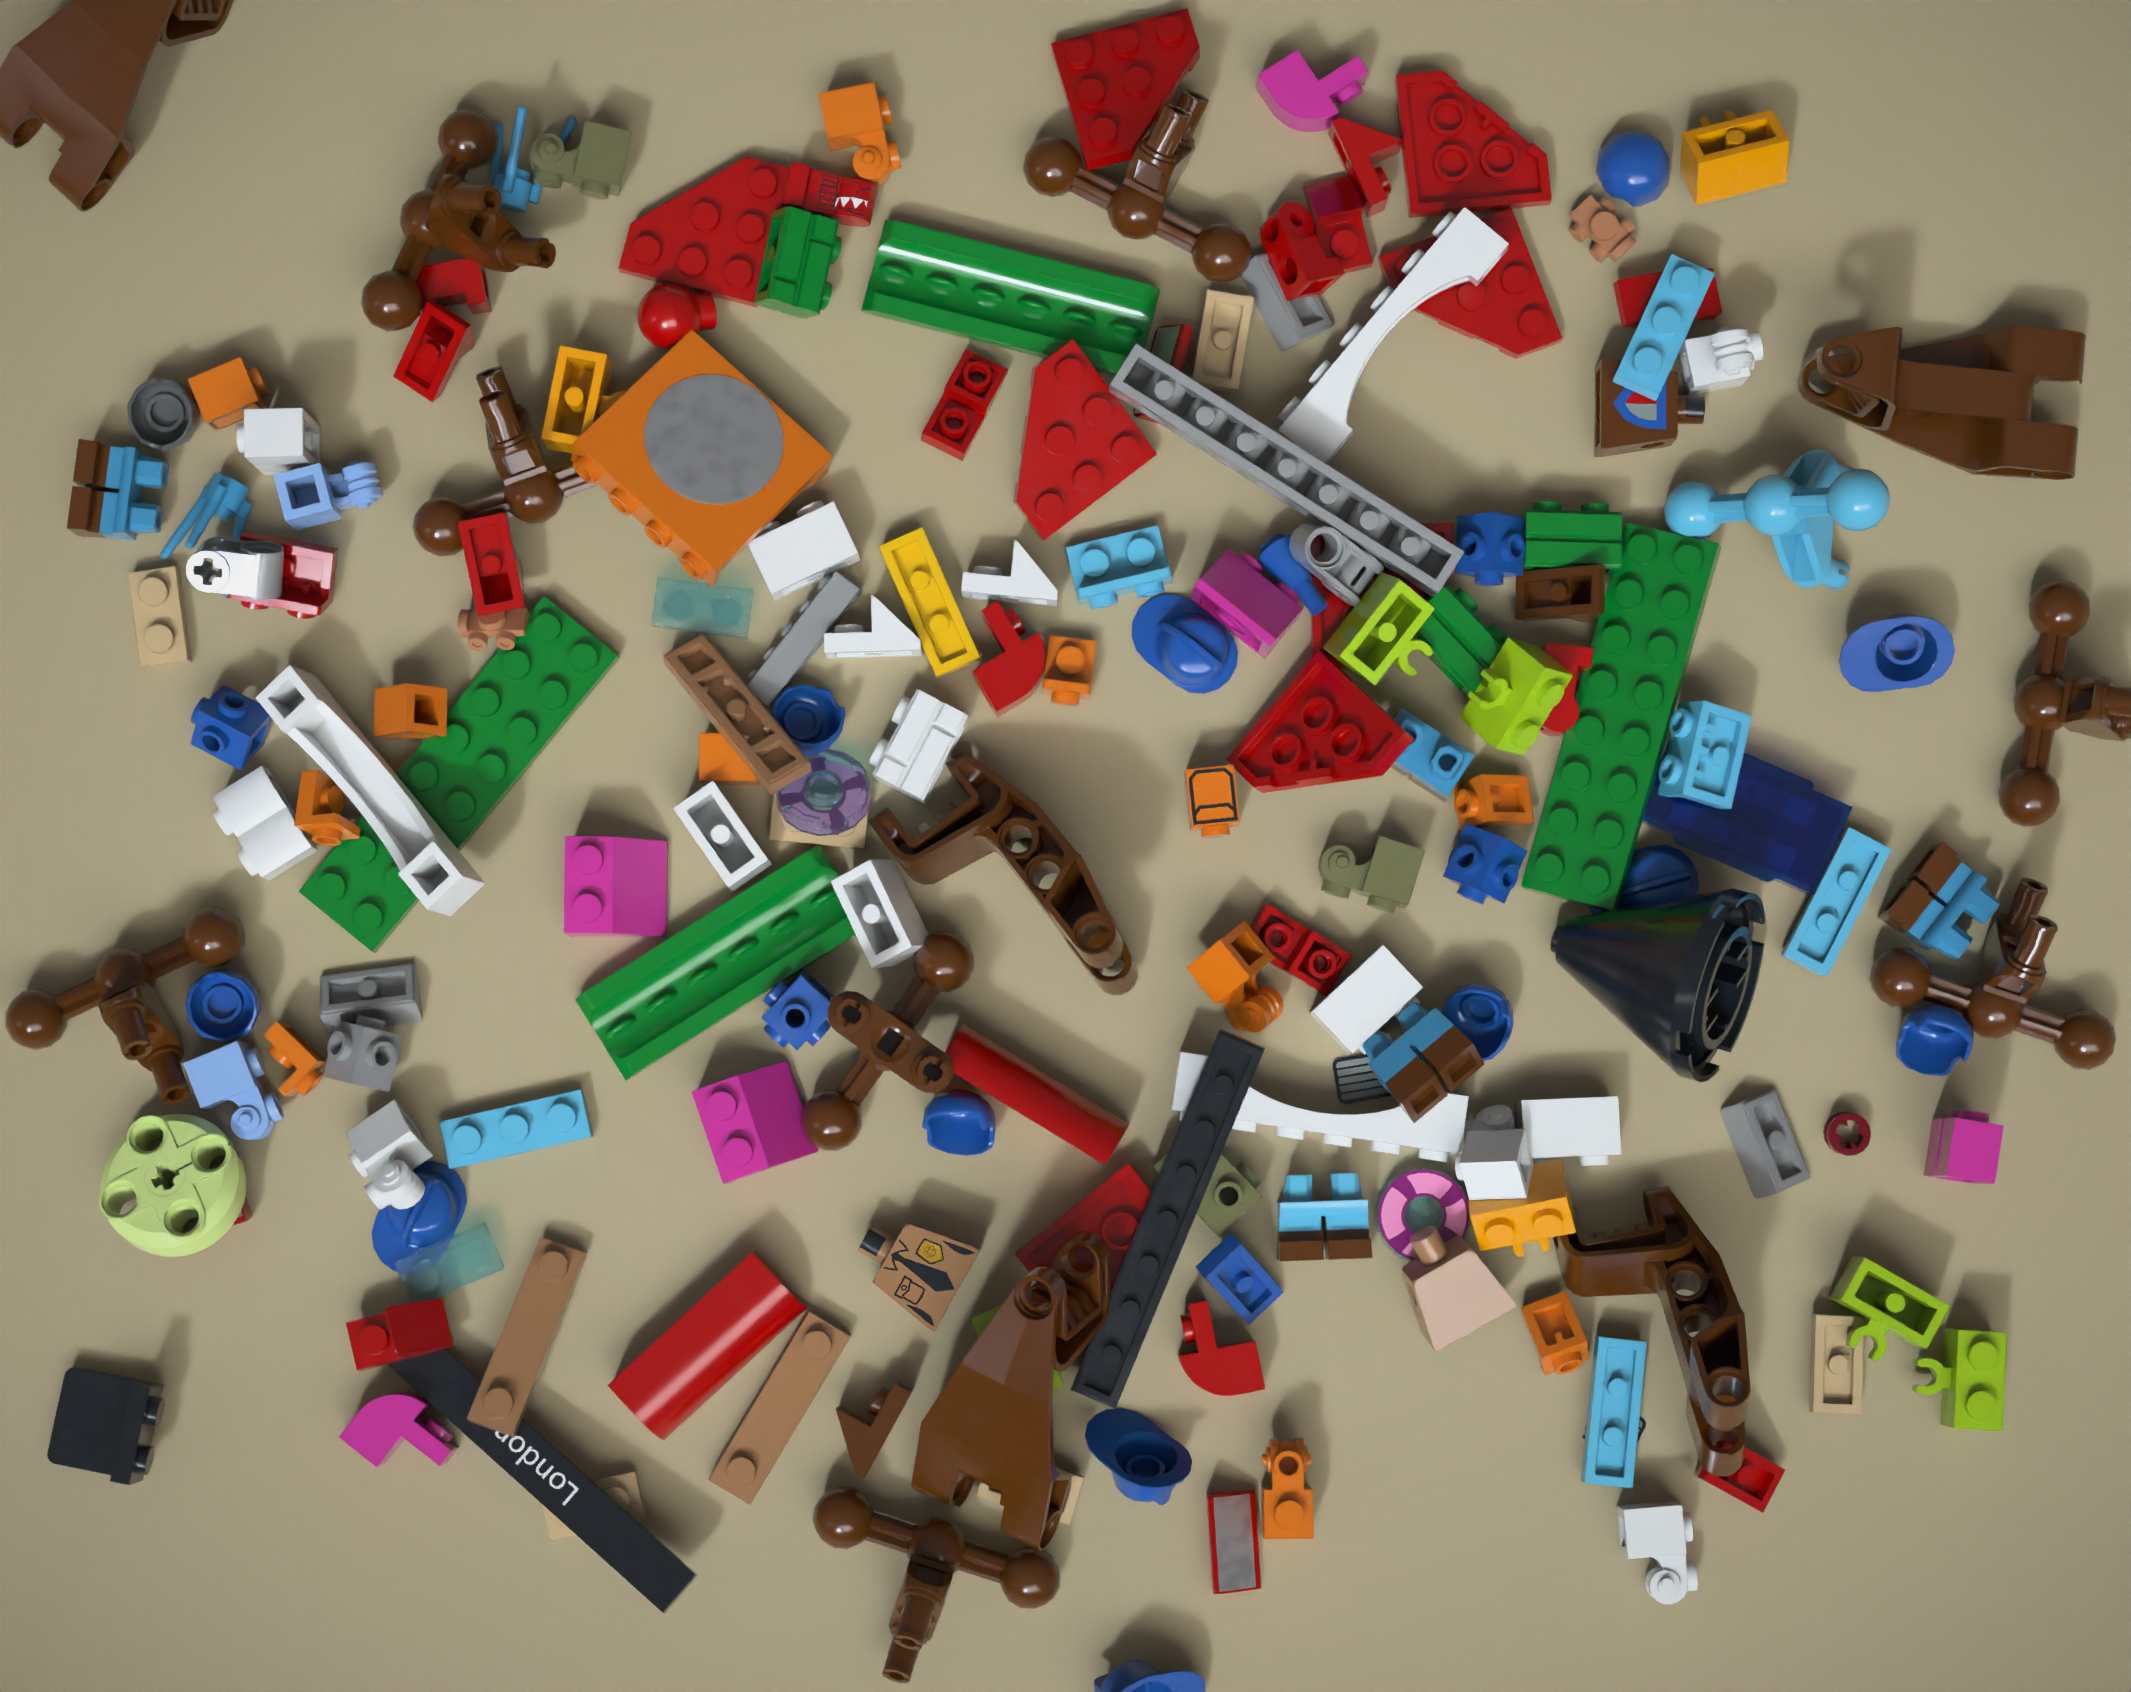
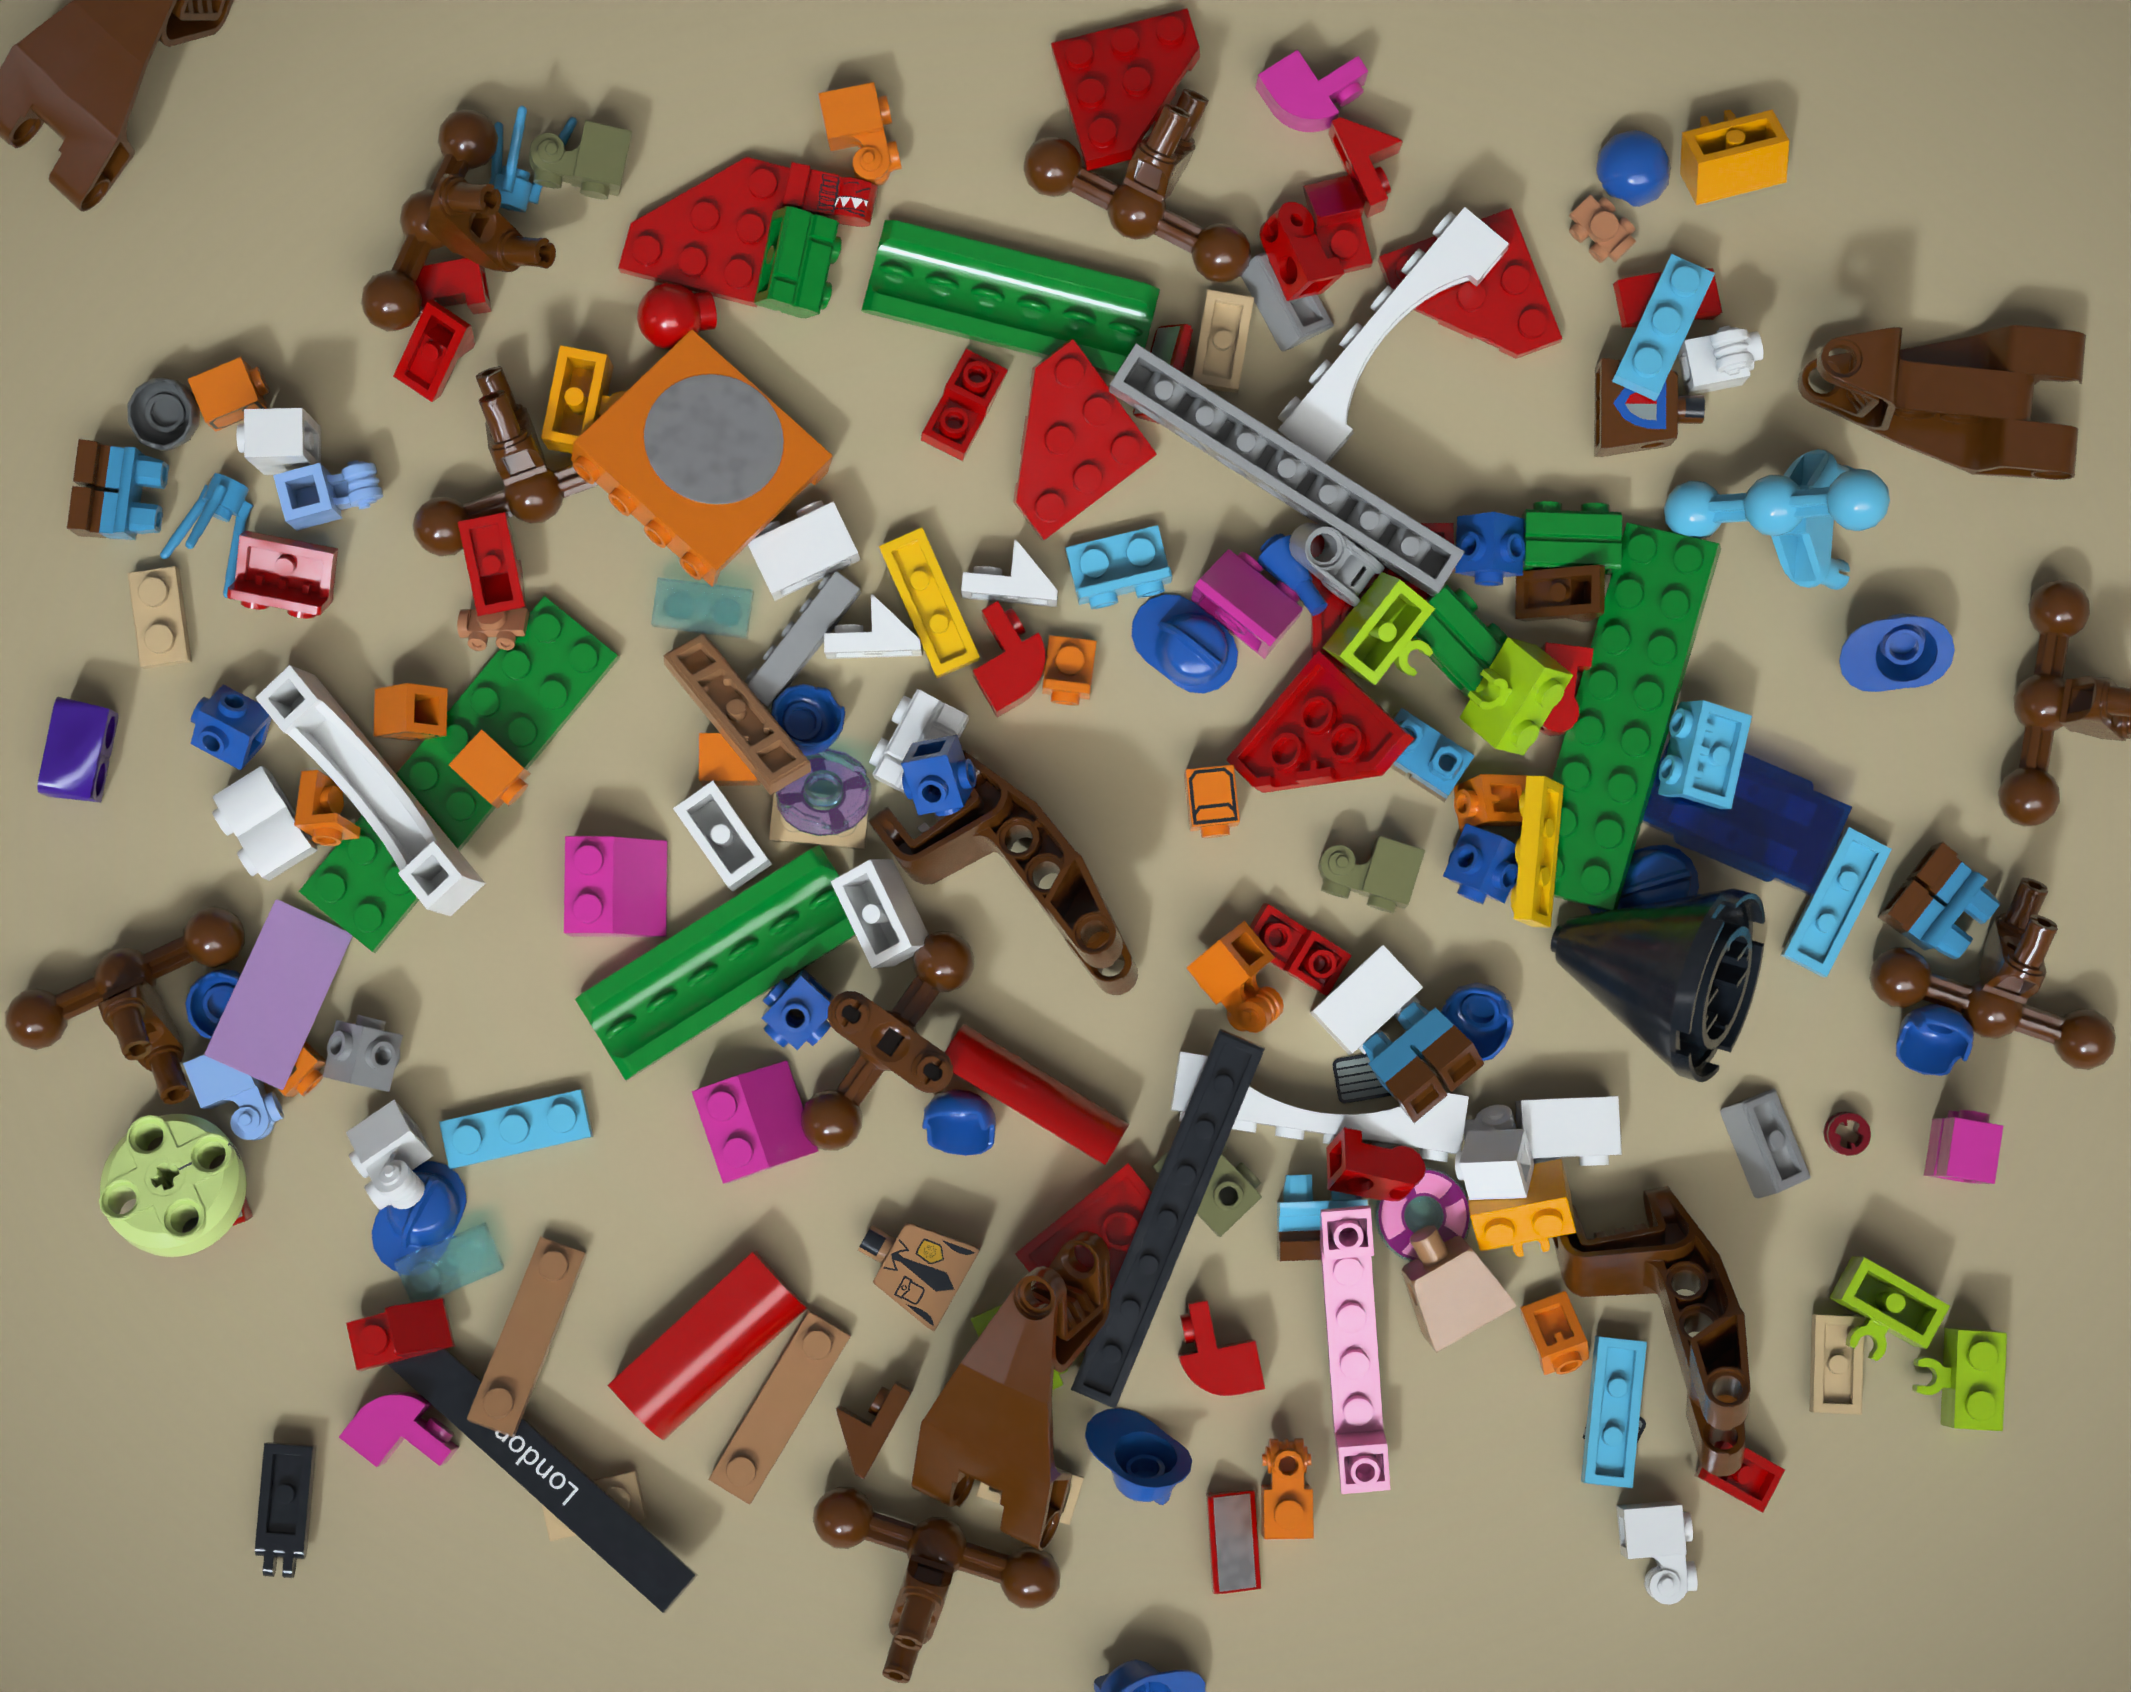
black bracket [47,1367,165,1485] -> none
piece [186,537,284,600] -> none
light grey slope [320,963,422,1034] -> none
blue slope [1196,1233,1284,1325] -> none
red plate [1394,70,1552,218] -> none
none -> dark purple piece [37,696,119,803]
none -> lavender sticker [204,899,352,1090]
none -> black hinge [255,1442,317,1578]
none -> orange brick [449,729,531,809]
none -> blue brick [901,734,976,816]
none -> bright pink slope [1320,1205,1390,1494]
none -> red leg [1326,1127,1426,1201]
none -> yellow plate [1511,776,1564,928]

